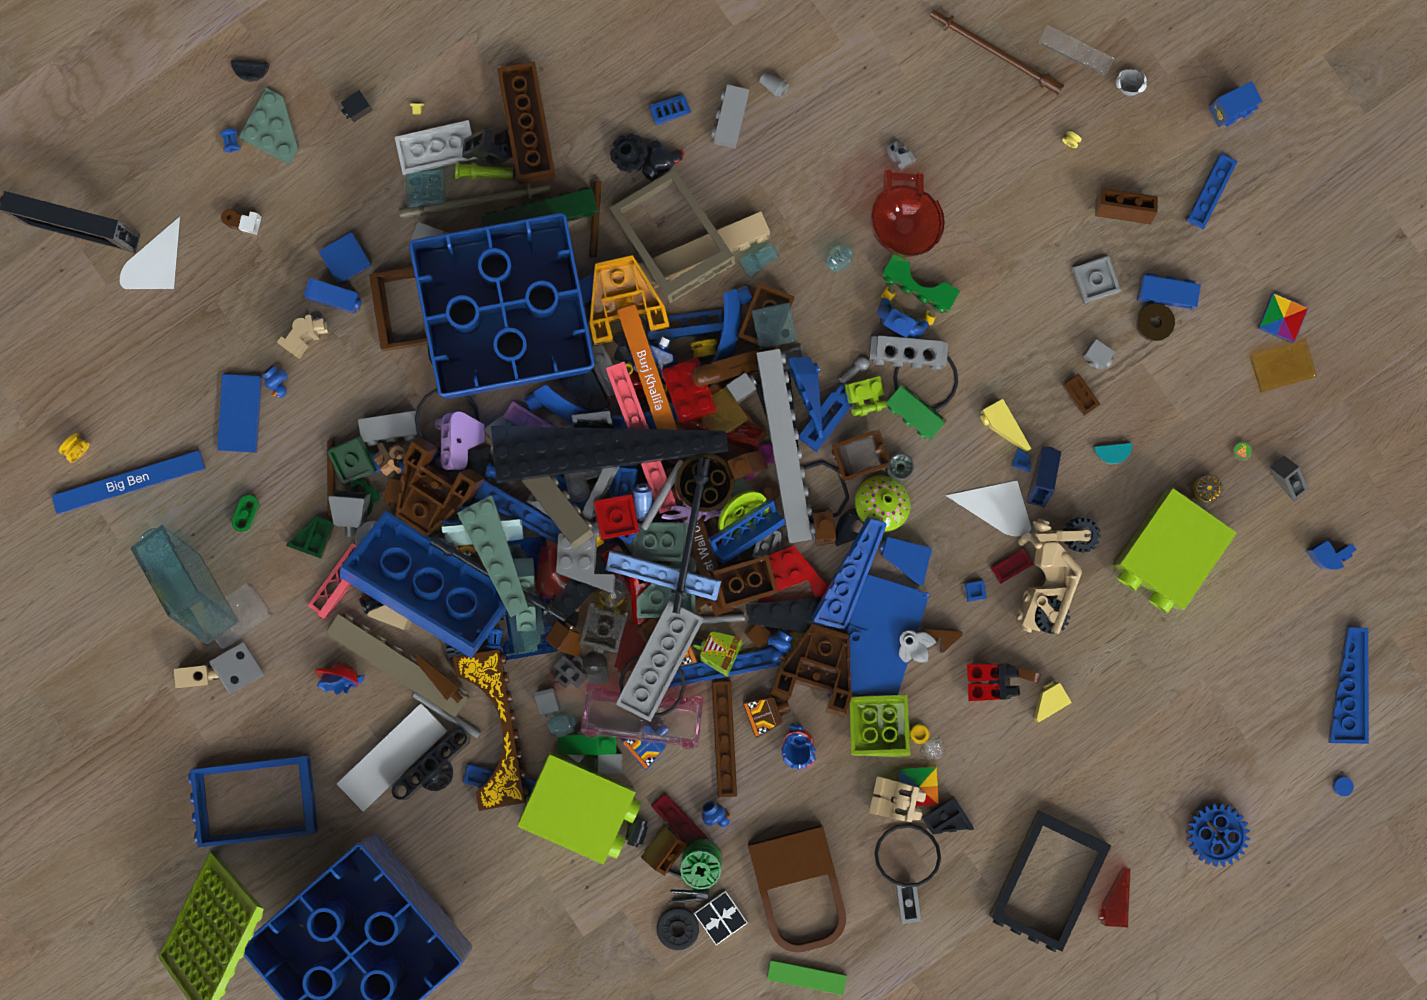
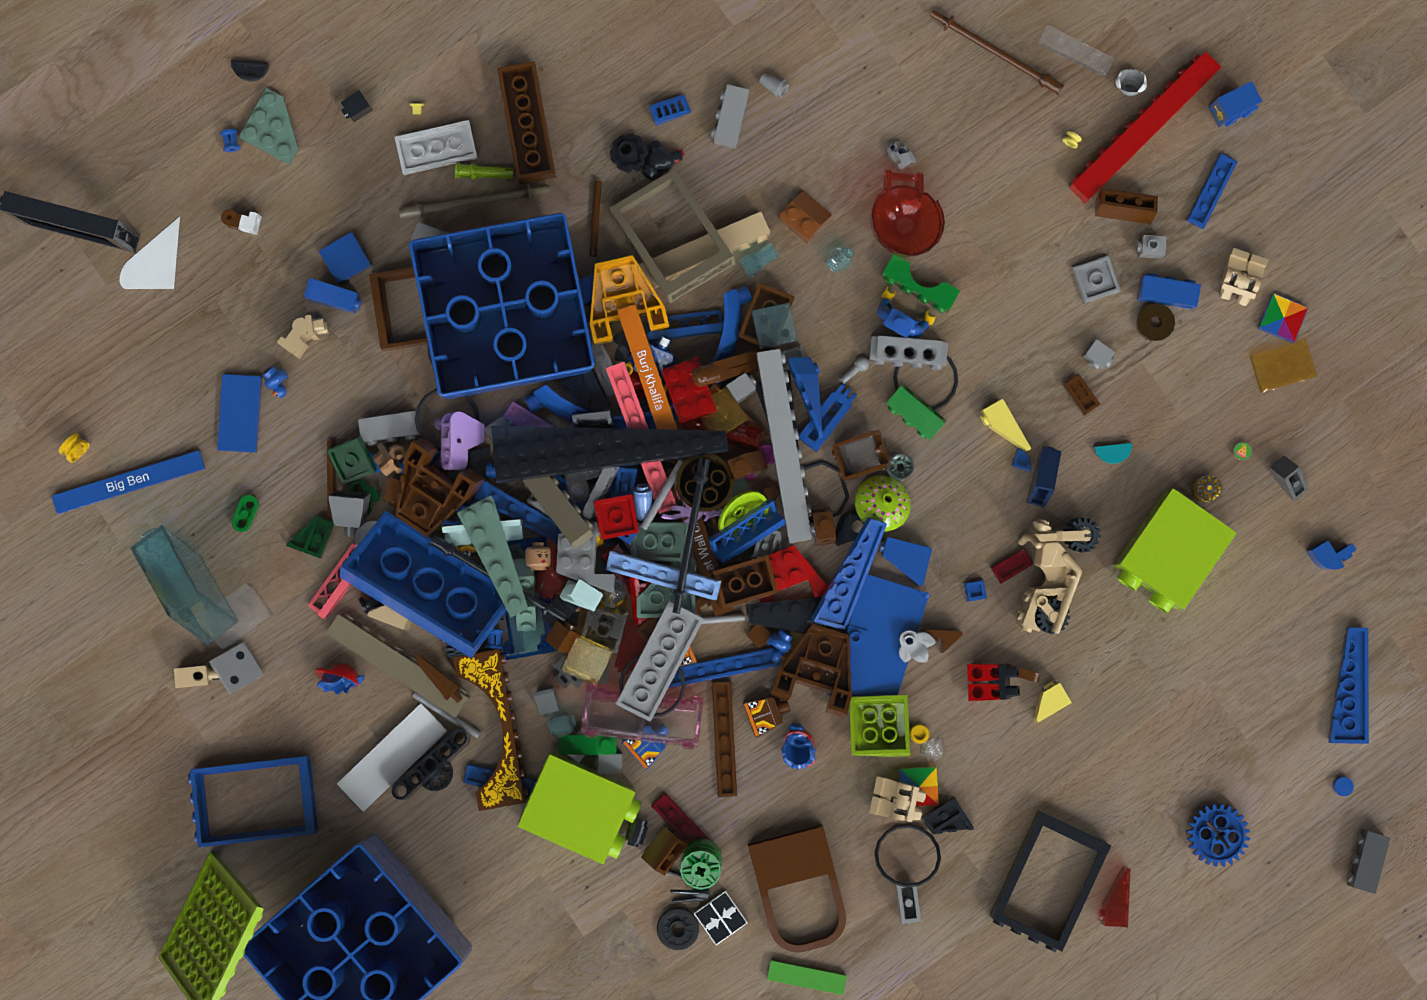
clear light blue tile [406,169,446,207] -> none
black tile [462,128,513,164] -> none
dark green brick [481,187,599,227] -> none
yellow wheel [691,339,717,360] -> none
torso [693,632,742,676] -> none
blue animal [702,801,730,827] -> none
lime plate [845,376,887,416] -> none
white sticker [945,481,1031,536] -> none
none -> medium nougat head [525,542,551,570]
none -> light aqua slope [560,579,603,611]
none -> clear yellow tile [561,635,613,687]
none -> dark orange slope [779,191,832,244]
none -> red brick [1069,51,1222,203]
none -> light grey brick [1136,235,1167,259]
none -> tan hips [1219,248,1269,306]
none -> dark grey brick [1346,829,1391,894]

